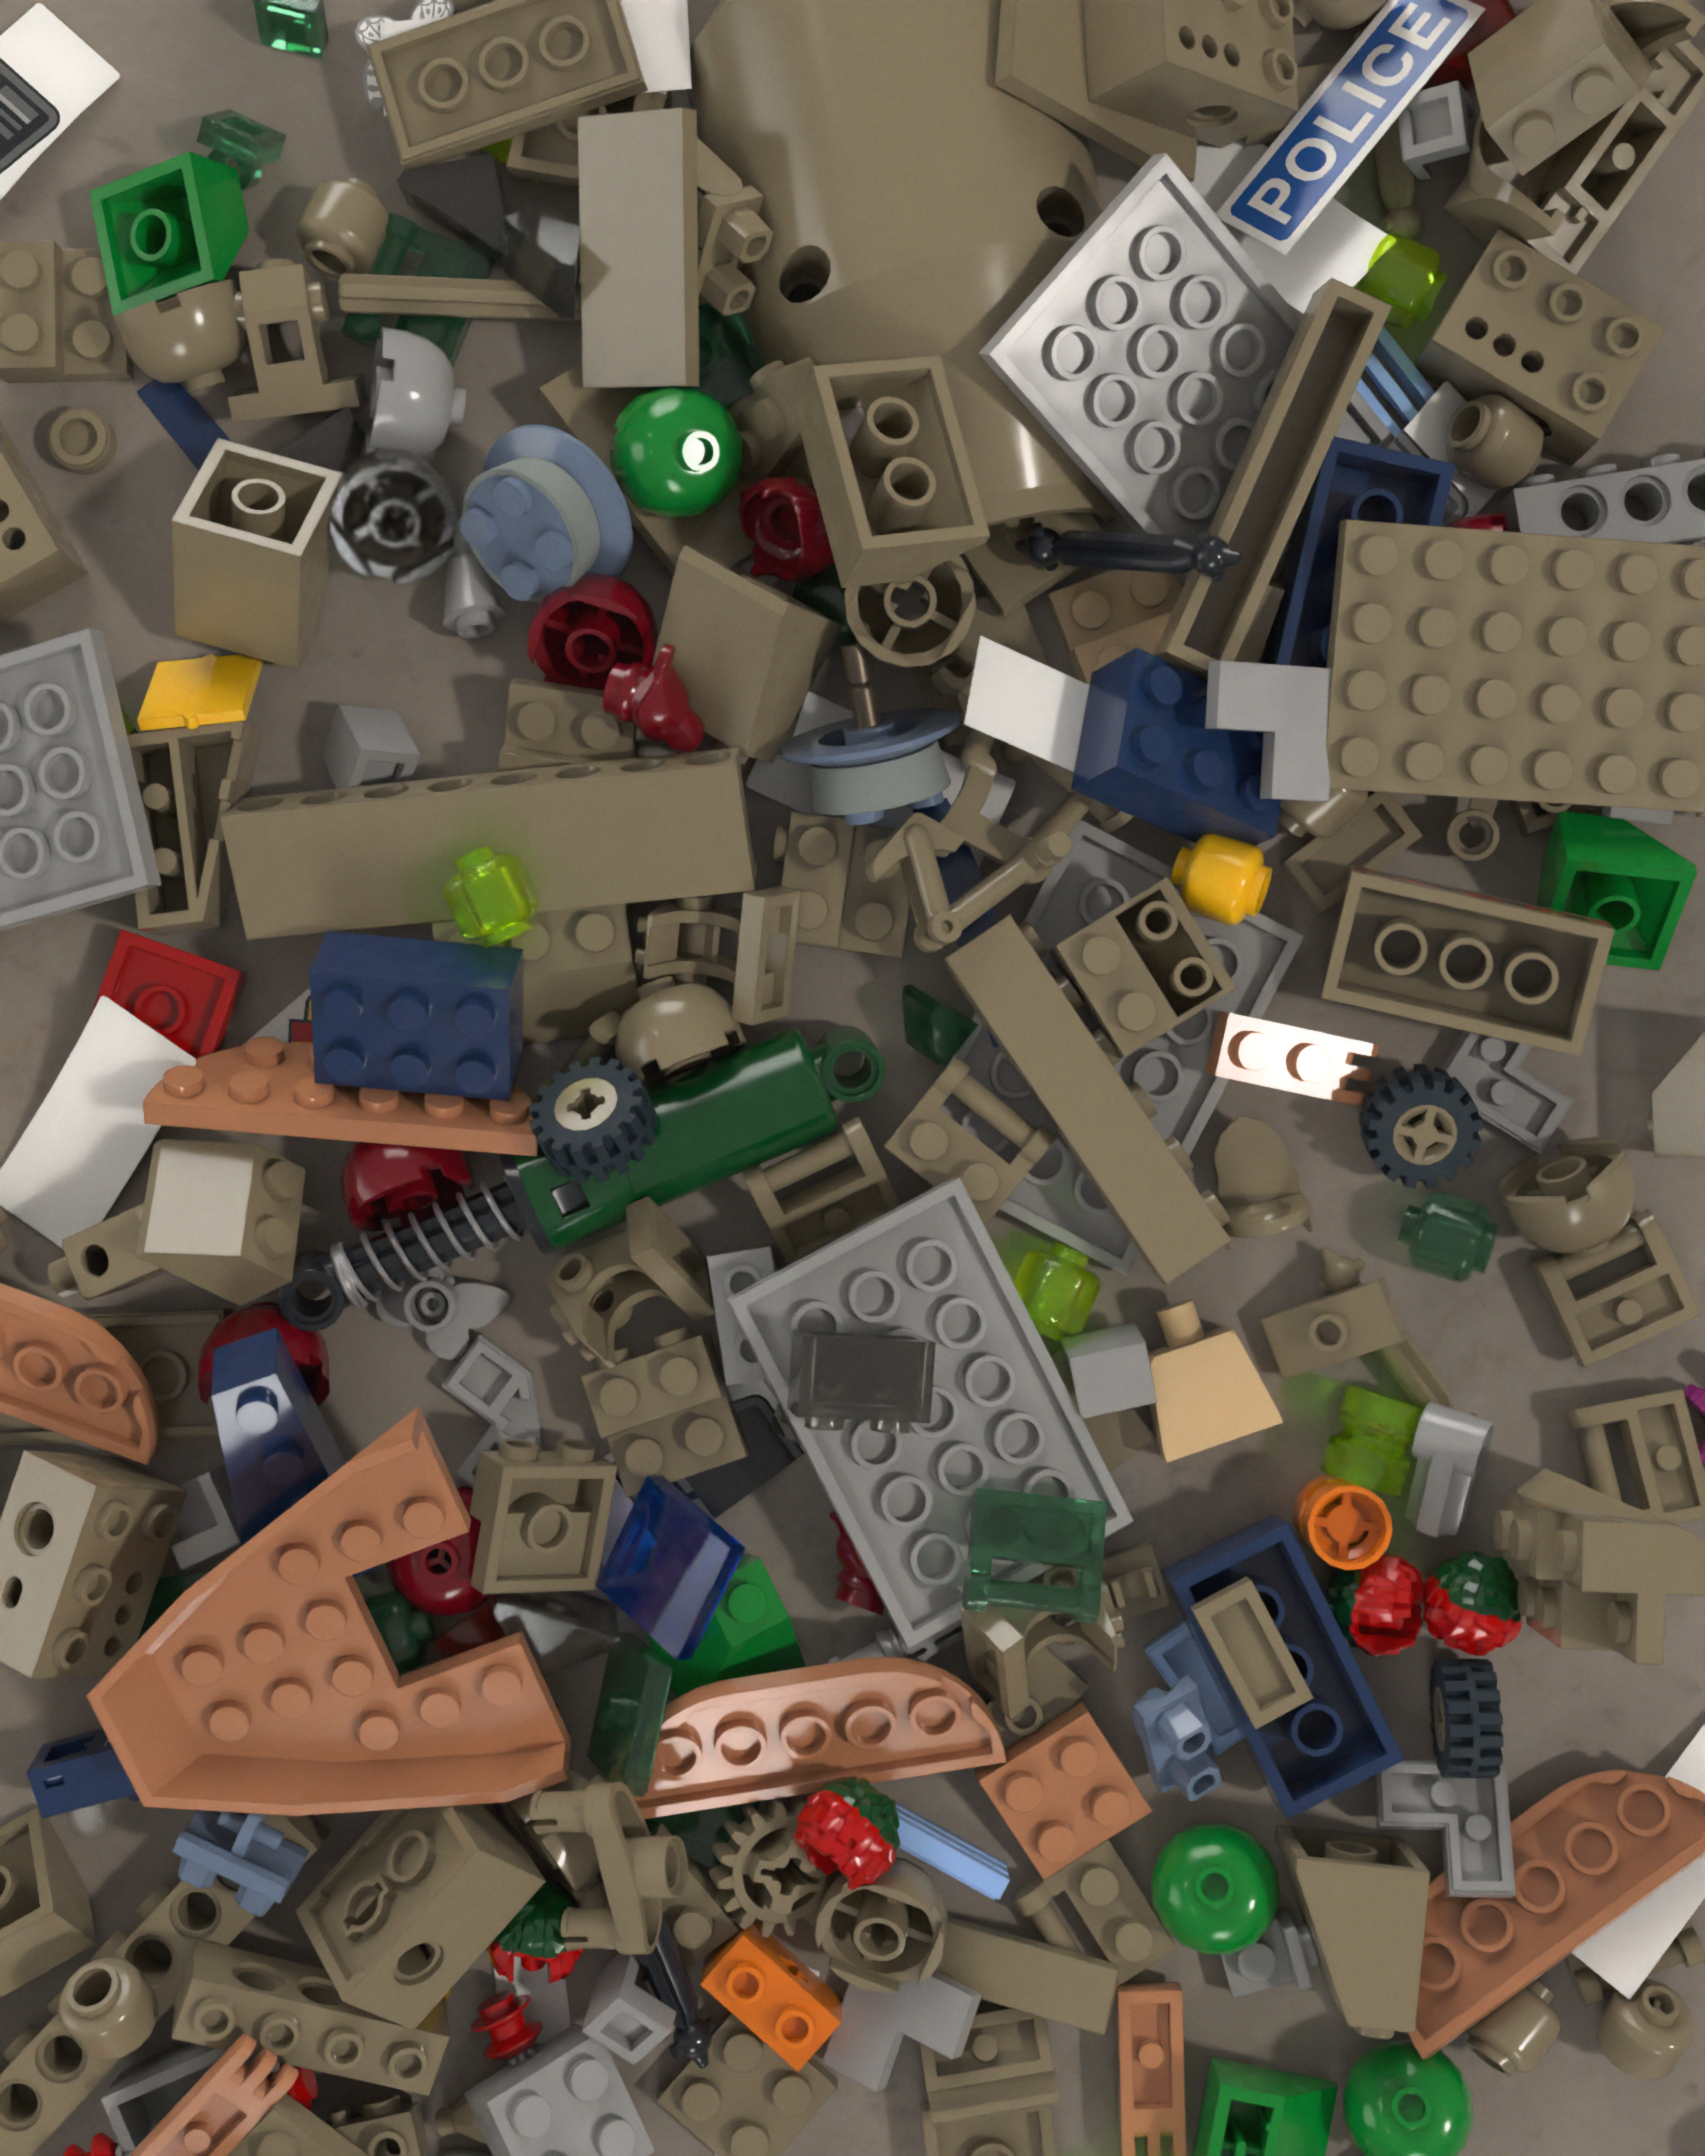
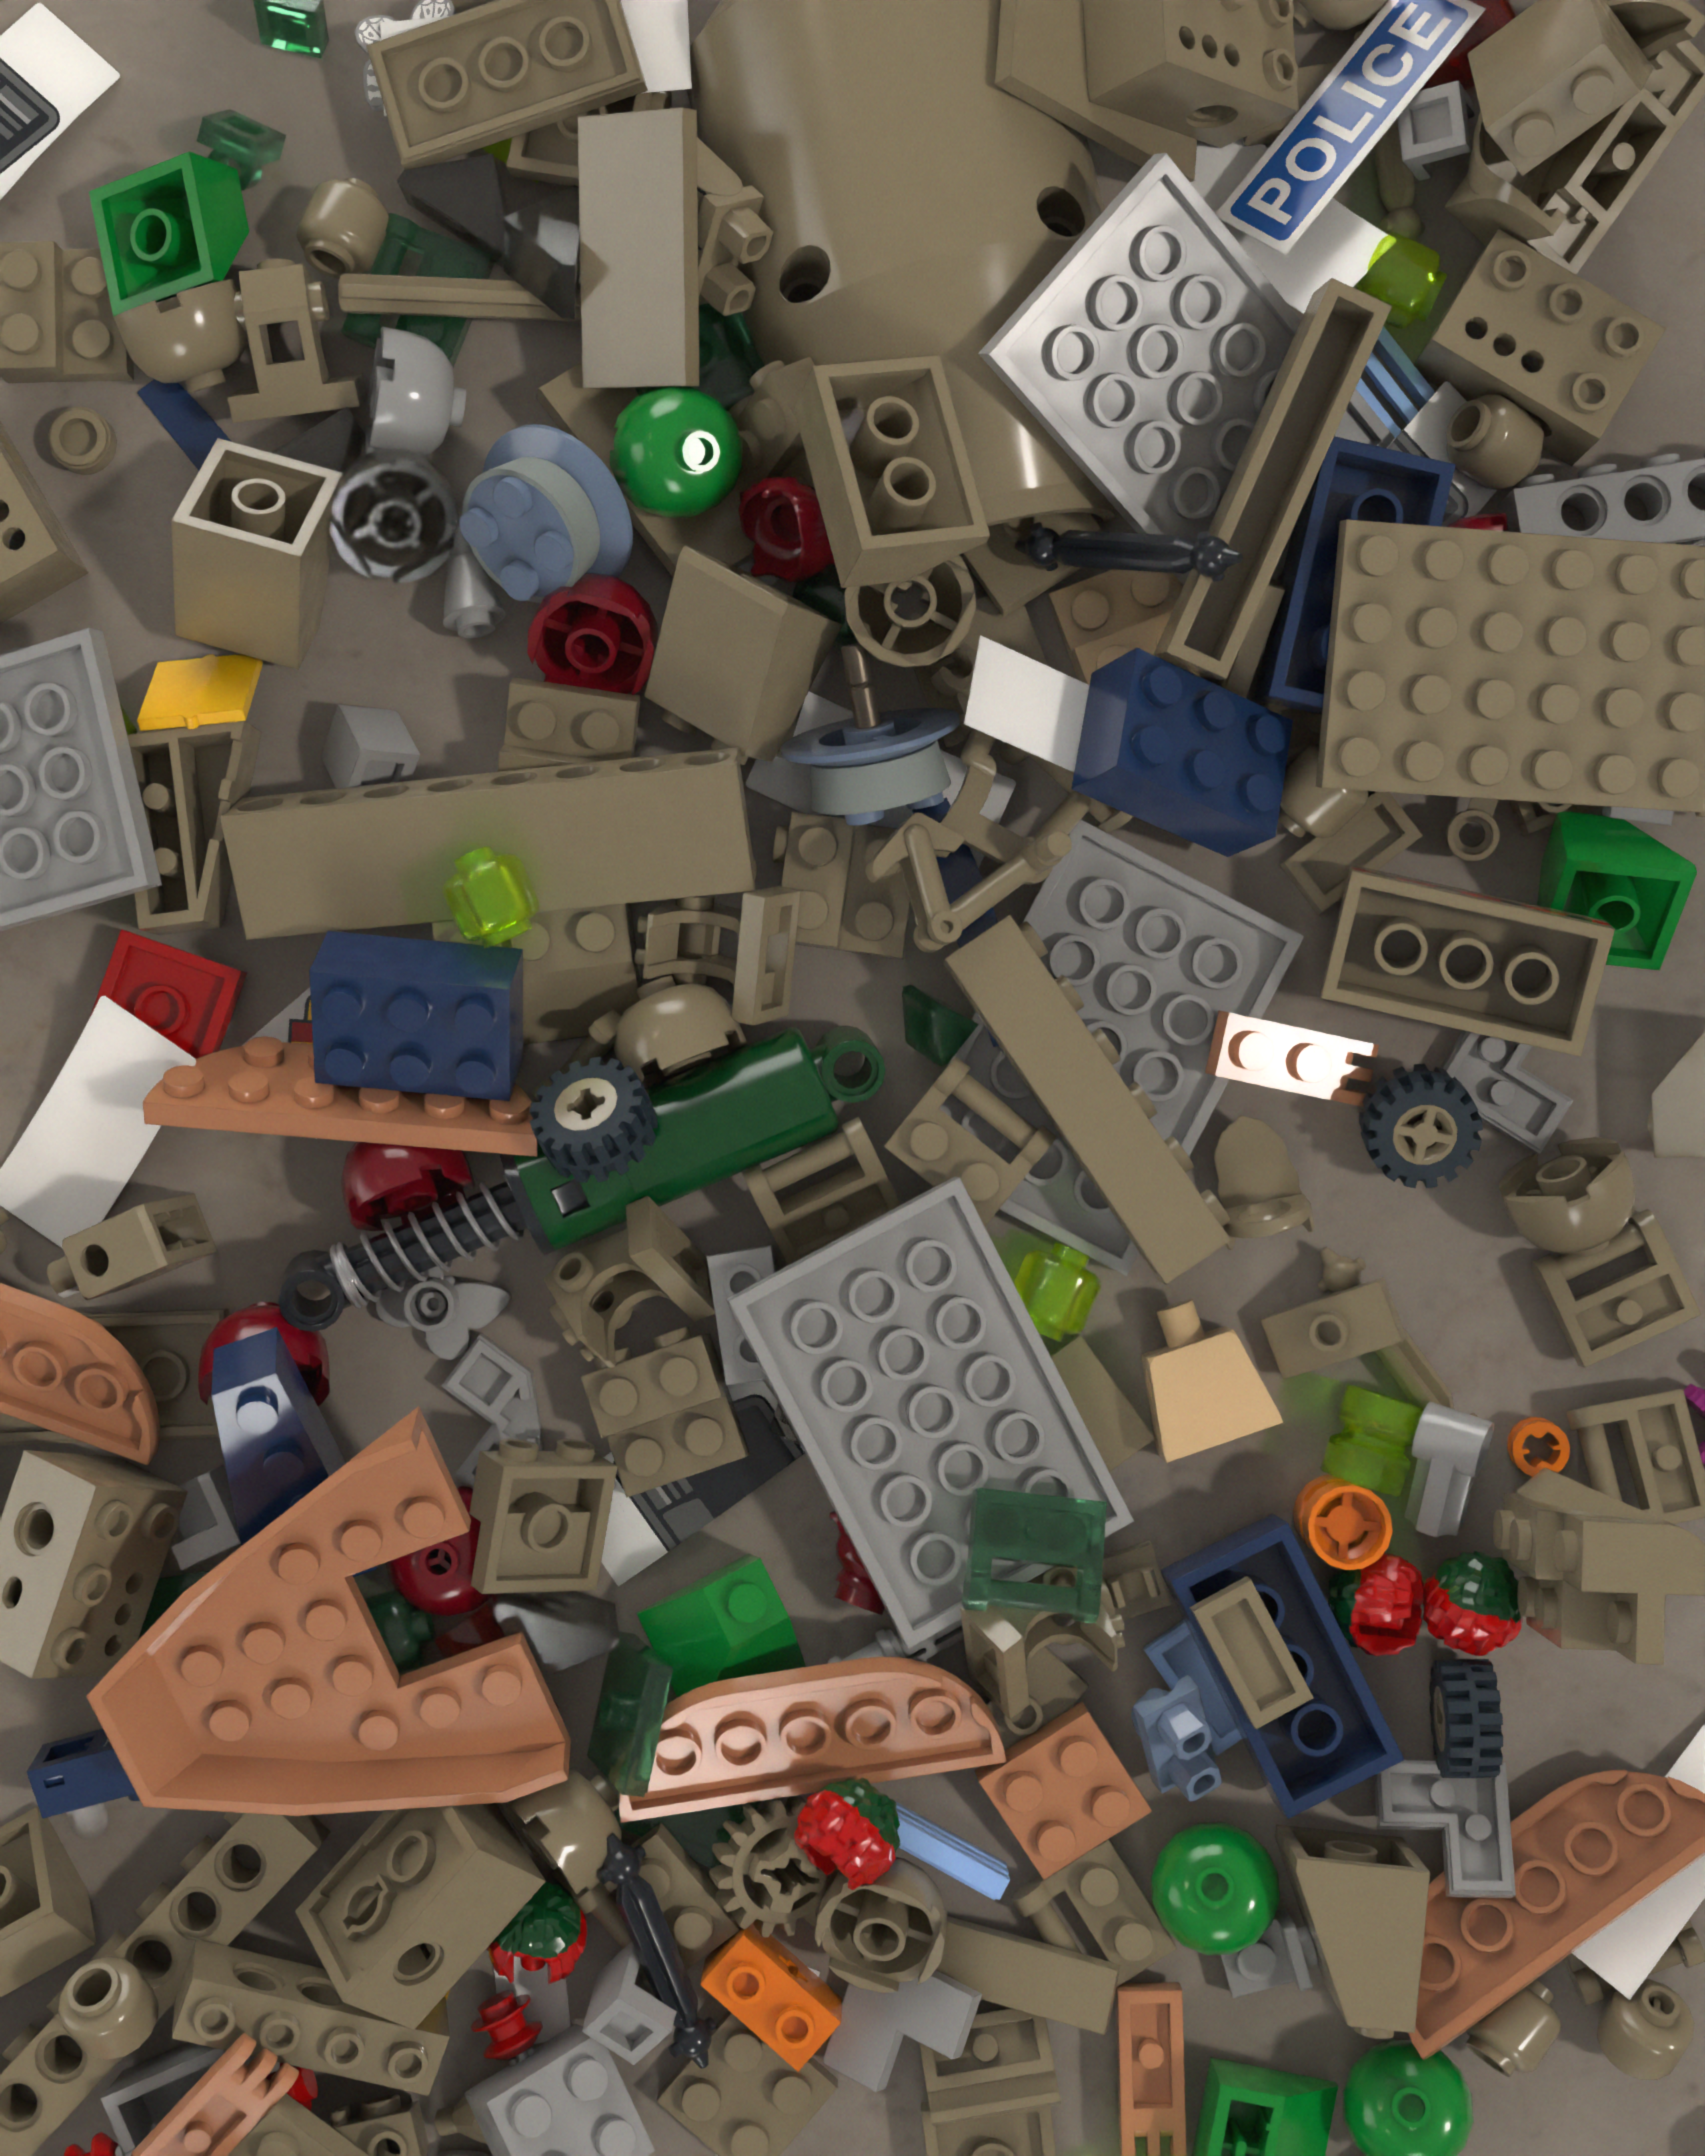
dark tan slope [136,1139,306,1306] -> none
sand blue hips [172,1810,309,1917] -> none
dark tan connector [530,1782,688,1955] -> none
clear blue tile [595,1475,745,1660] -> none
dark red animal [603,644,704,754] -> none
clear smoke brick [787,1329,936,1434] -> none
dark tan slope [1050,877,1237,1059] -> none
light grey panel [1061,1322,1157,1418] -> none
yellow head [1171,834,1272,926] -> none
light grey tile [1205,660,1332,802] -> none
clear green head [1398,1190,1499,1283] -> none
none -> orange bush [1507,1417,1570,1477]

